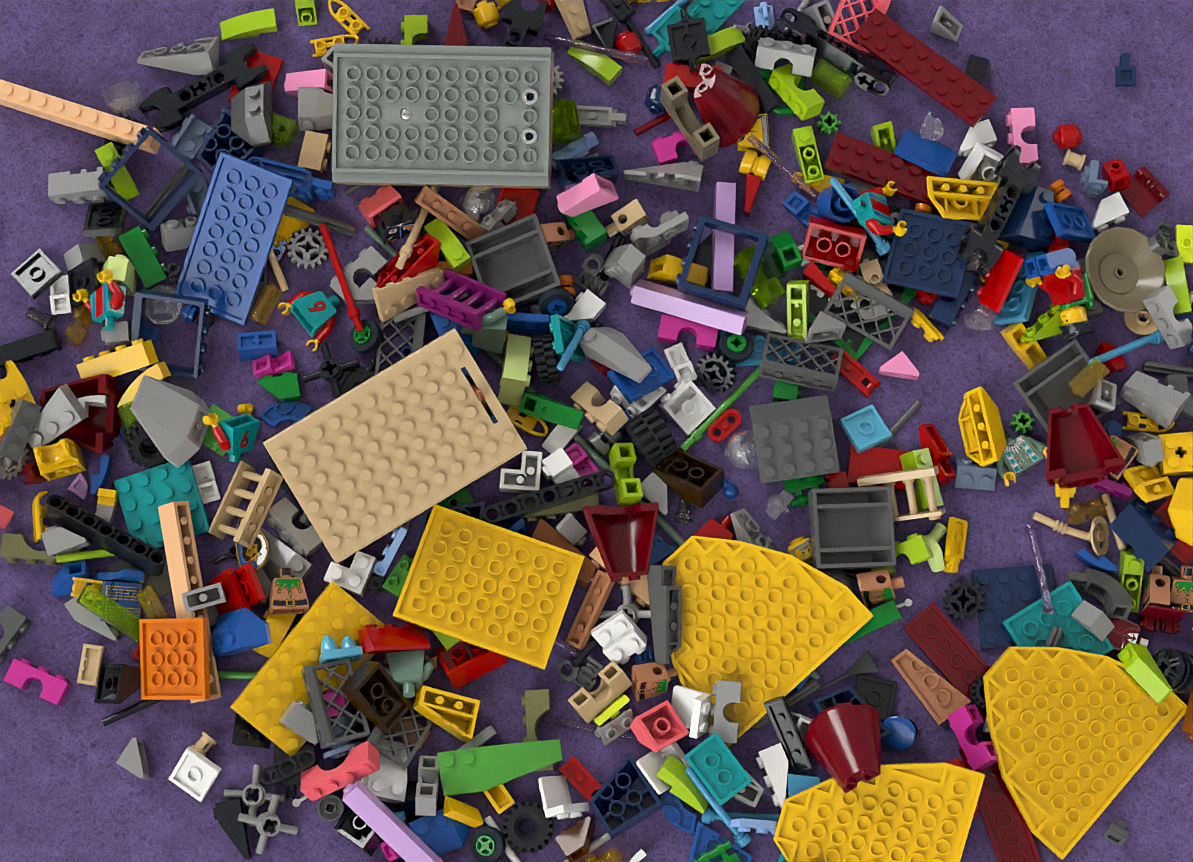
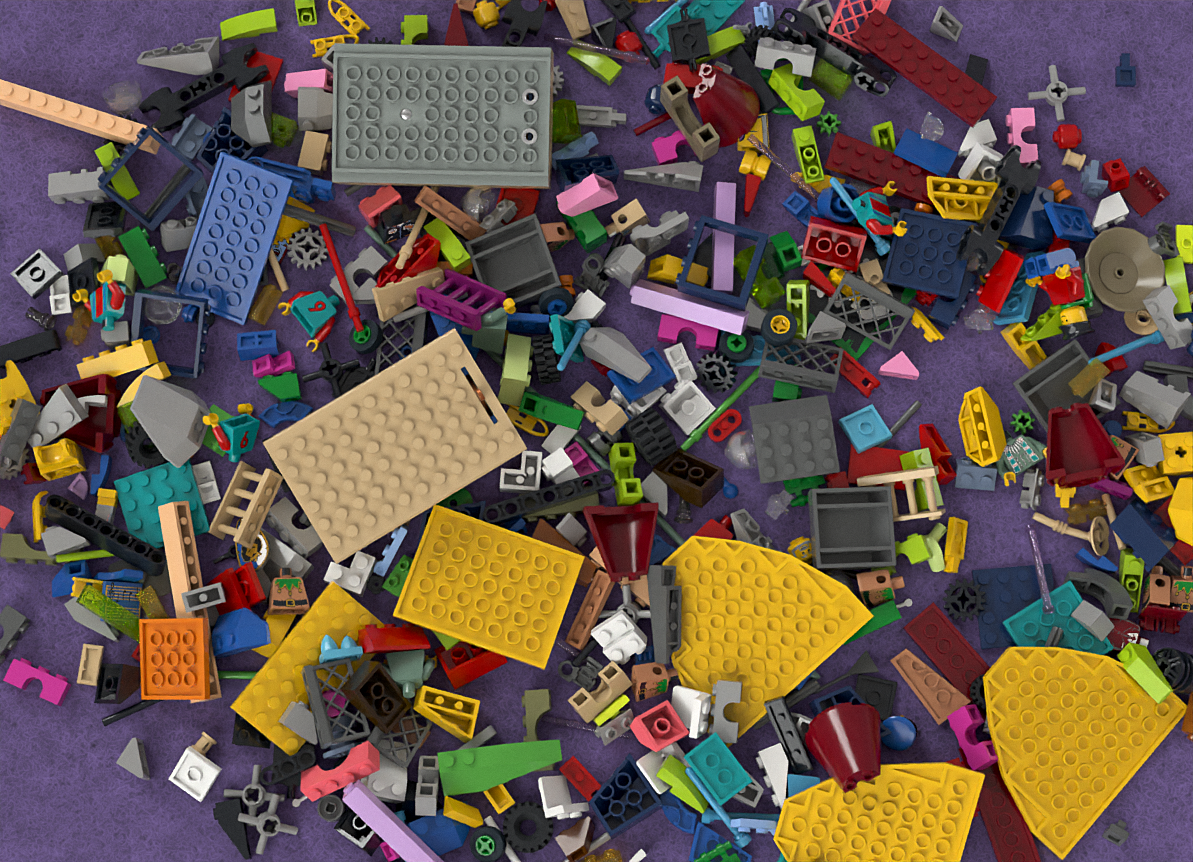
none -> black wheel [761,308,797,347]
none -> light grey hinge [1019,468,1044,511]
none -> light grey bar [1028,65,1086,122]

